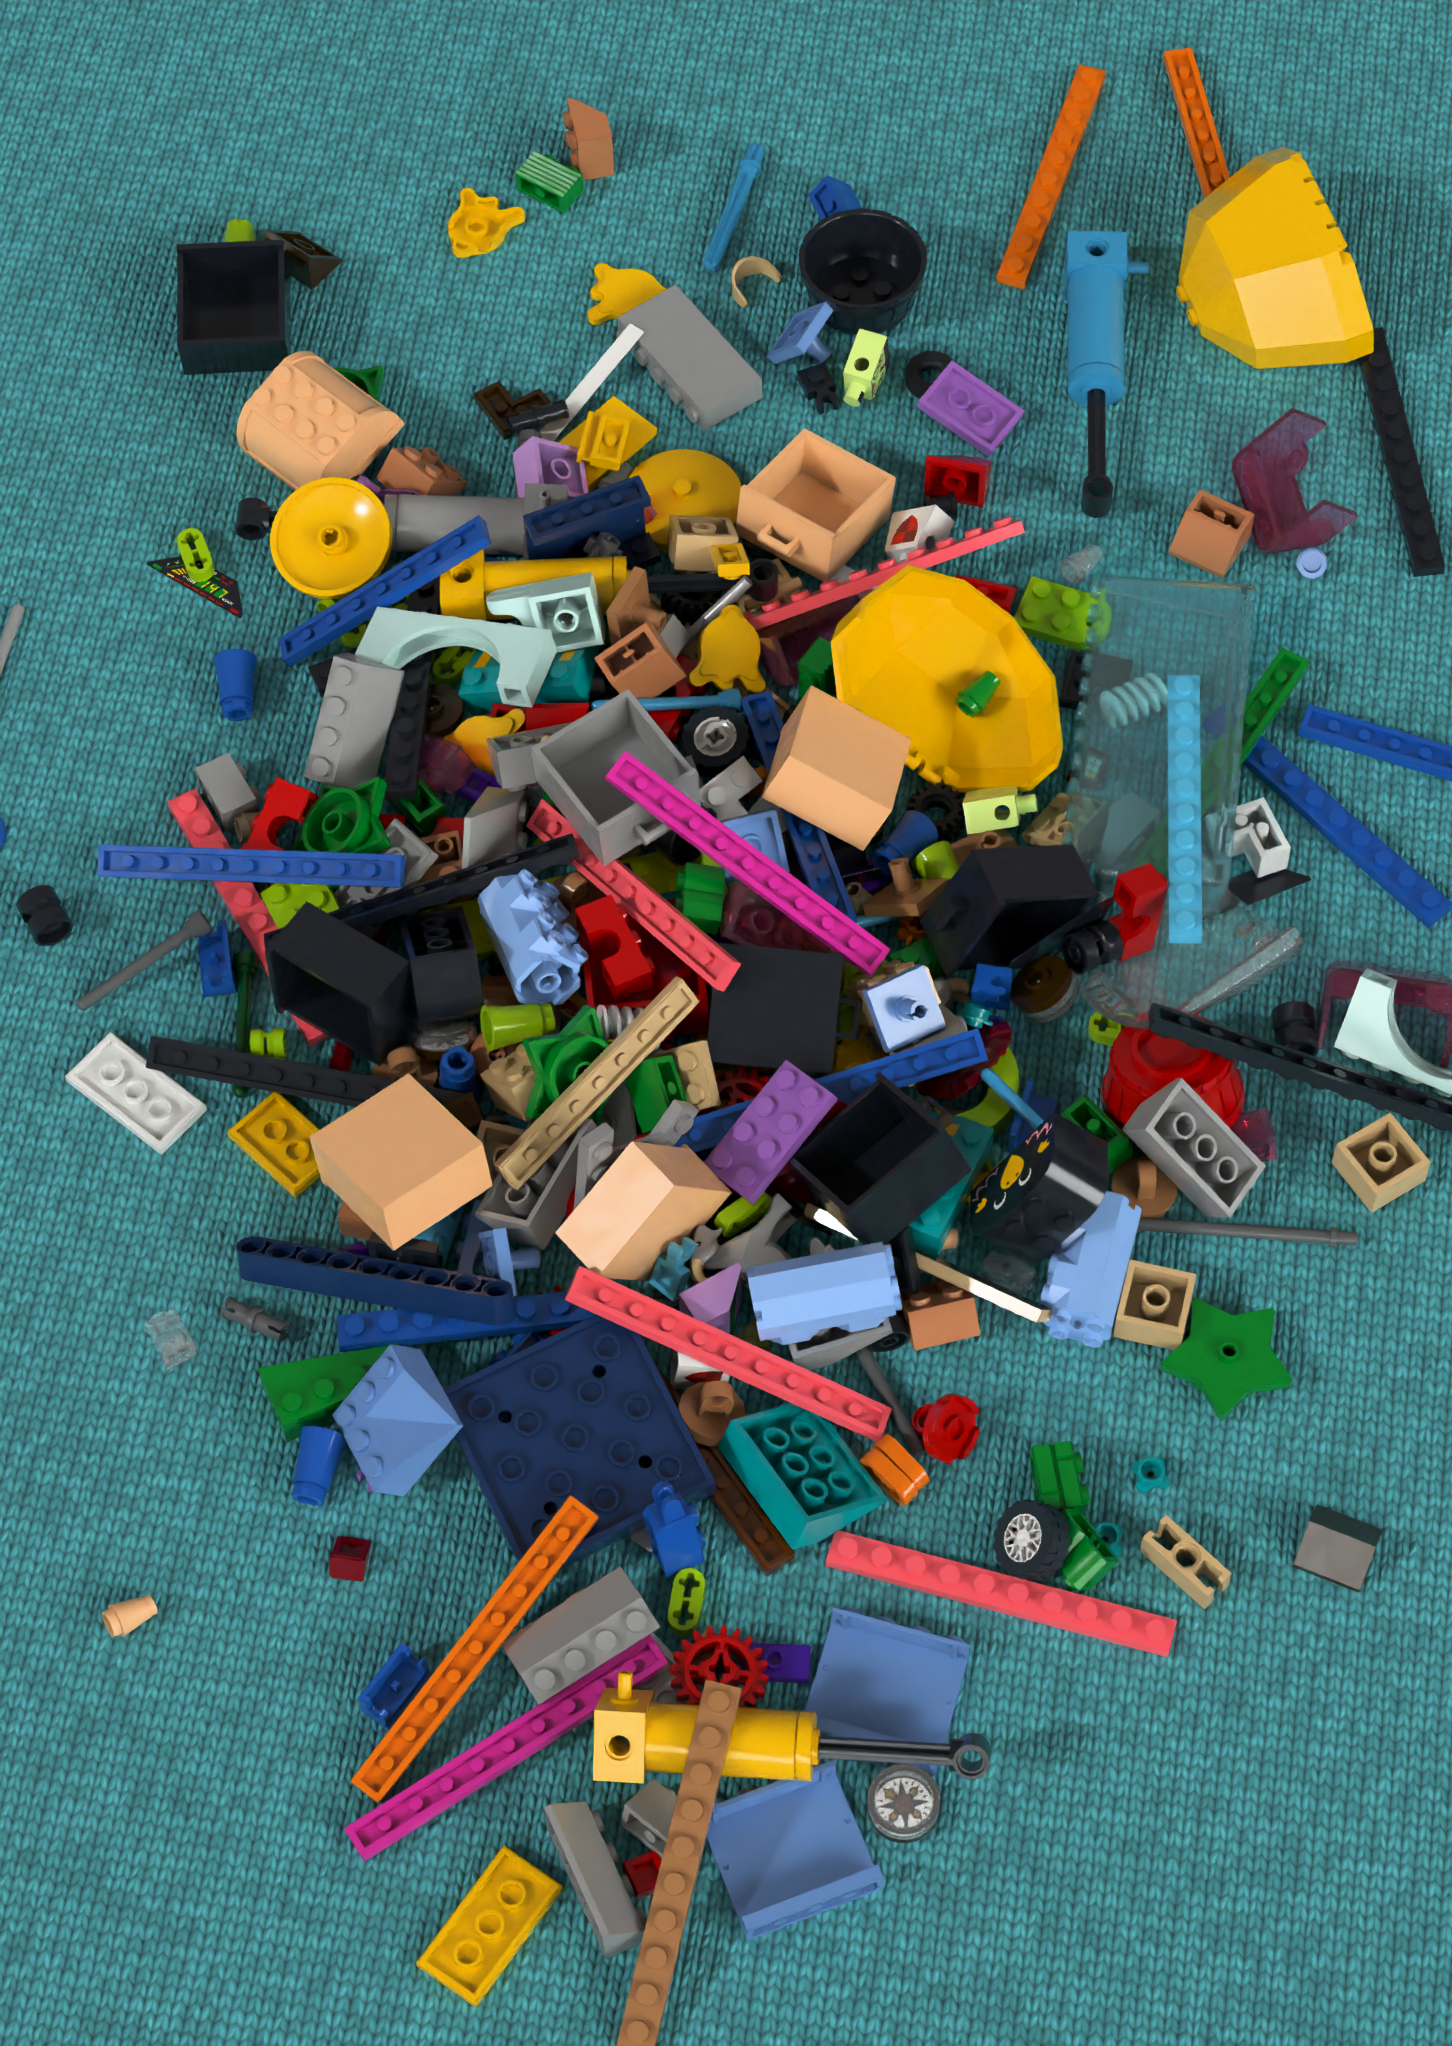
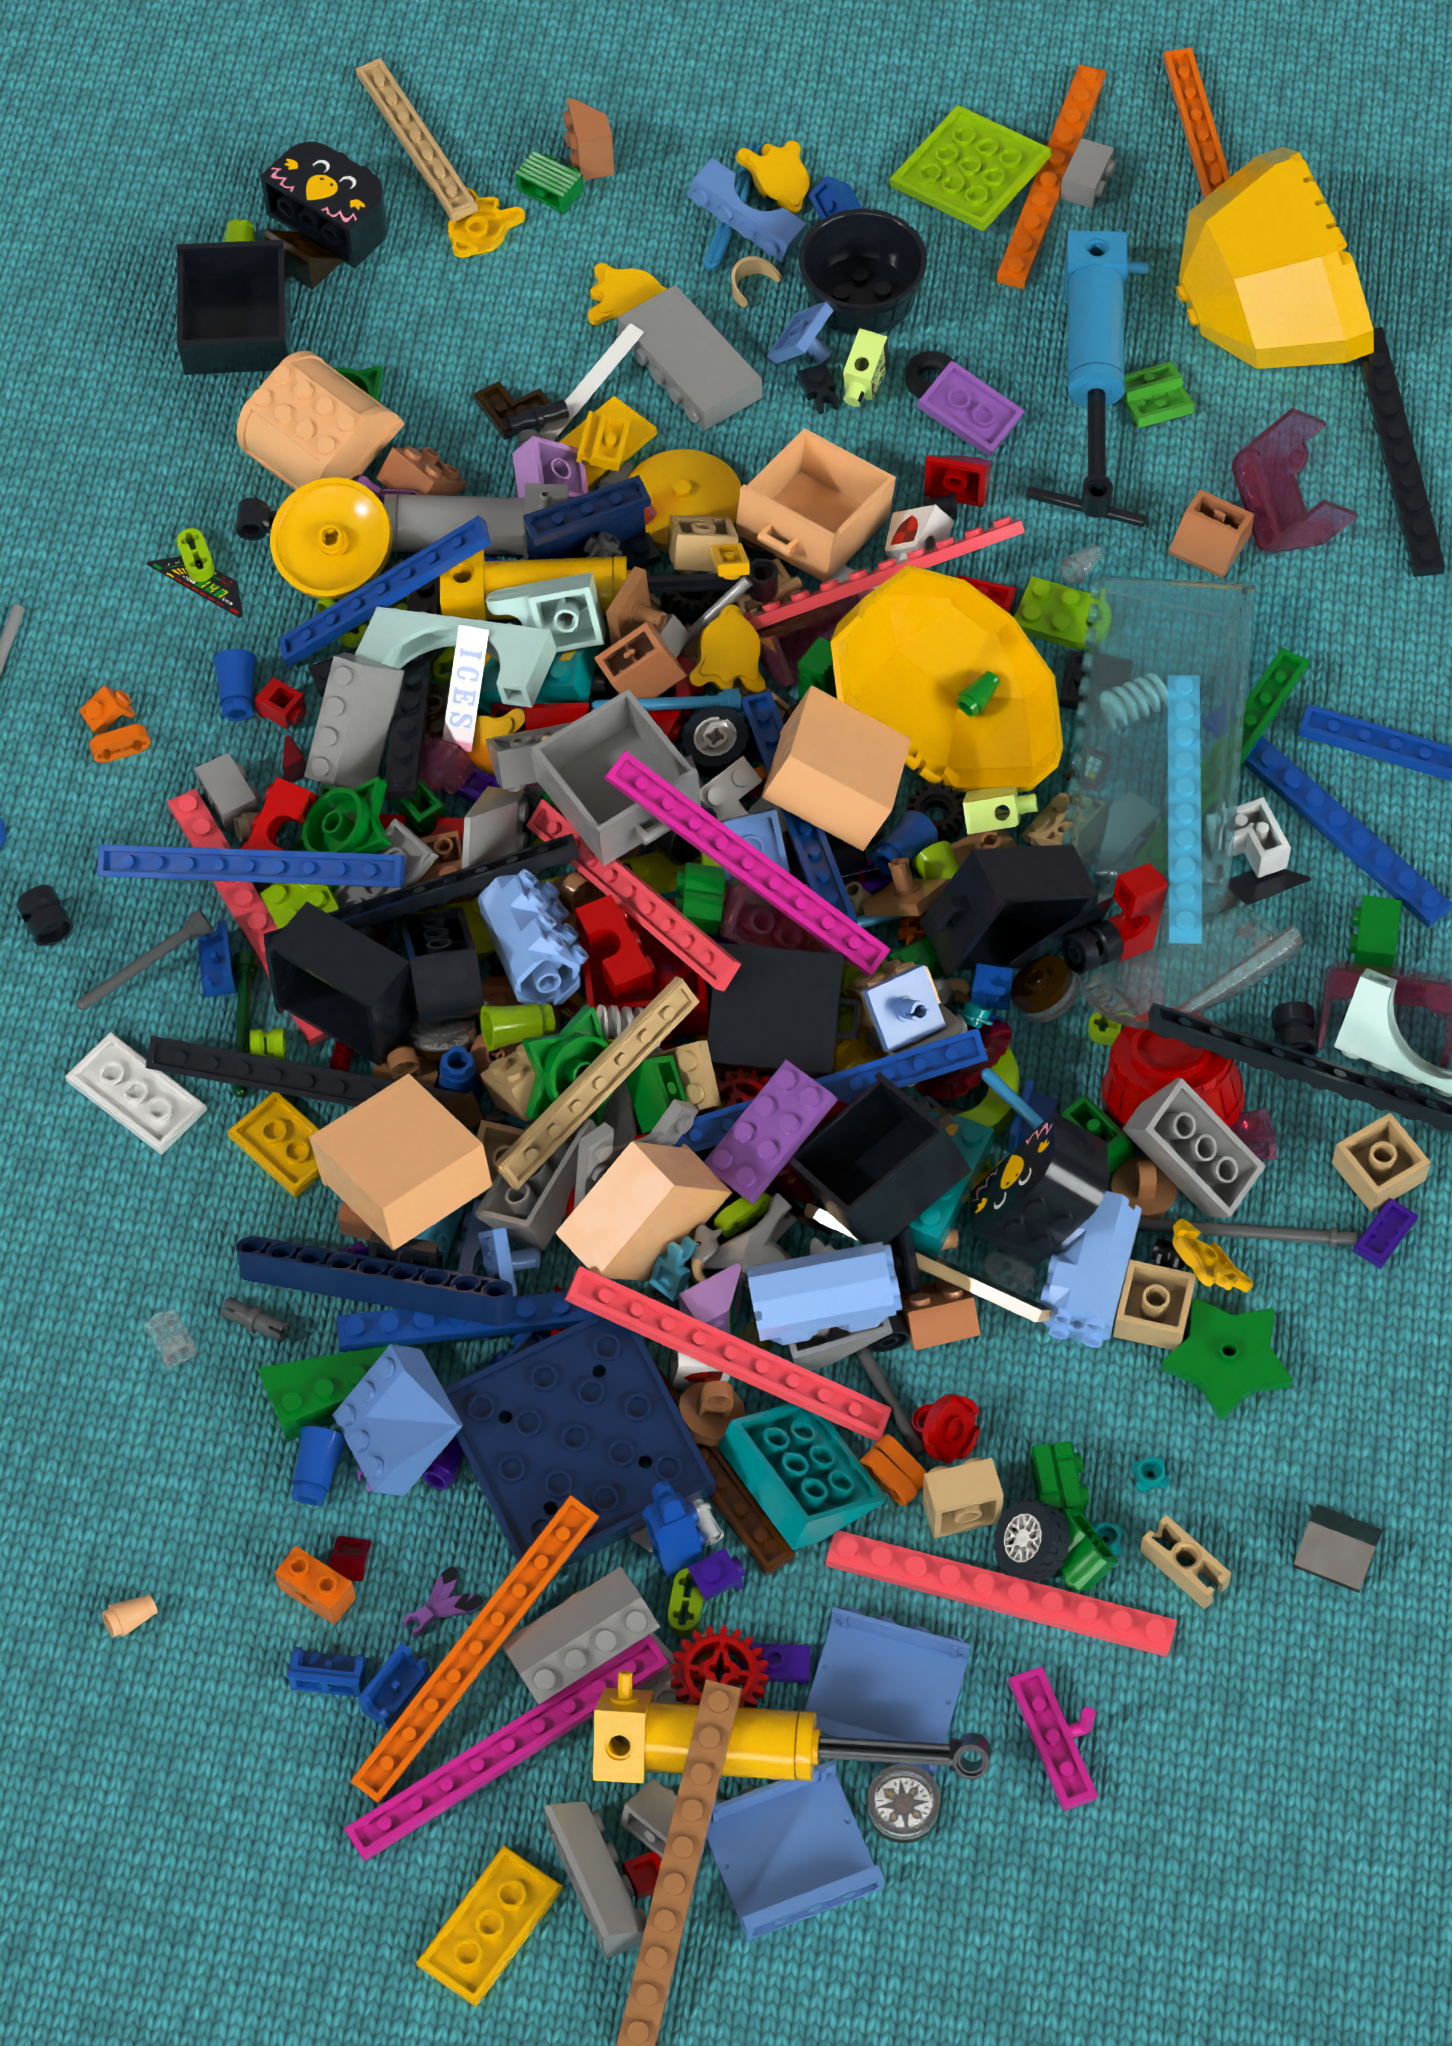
medium blue tile [1297,546,1328,578] -> none
none -> orange bracket [79,685,136,735]
none -> orange beam [89,724,151,763]
none -> red brick [255,677,307,730]
none -> black brick [260,142,388,269]
none -> orange brick [274,1546,356,1625]
none -> dark red slope [282,735,306,783]
none -> blue hinge [288,1647,368,1697]
none -> tan tile [355,58,478,222]
none -> medium lavender piece [403,1567,483,1638]
none -> dark purple cone [422,1437,463,1490]
none -> white sticker [441,625,489,752]
none -> medium blue arch [687,157,807,262]
none -> dark purple bracket [688,1548,746,1601]
none -> white pin [692,1499,724,1546]
none -> yellow tile [735,140,810,215]
none -> lime plate [889,105,1051,232]
none -> tan brick [922,1457,1004,1539]
none -> dark pink plate [1008,1666,1097,1812]
none -> black bar [1026,486,1147,527]
none -> light grey brick [1060,138,1117,208]
none -> bright green slope [1122,361,1195,428]
none -> black plate [1151,1238,1186,1270]
none -> yellow tile [1172,1219,1253,1293]
none -> green brick [1348,895,1402,972]
none -> dark purple plate [1352,1198,1419,1269]

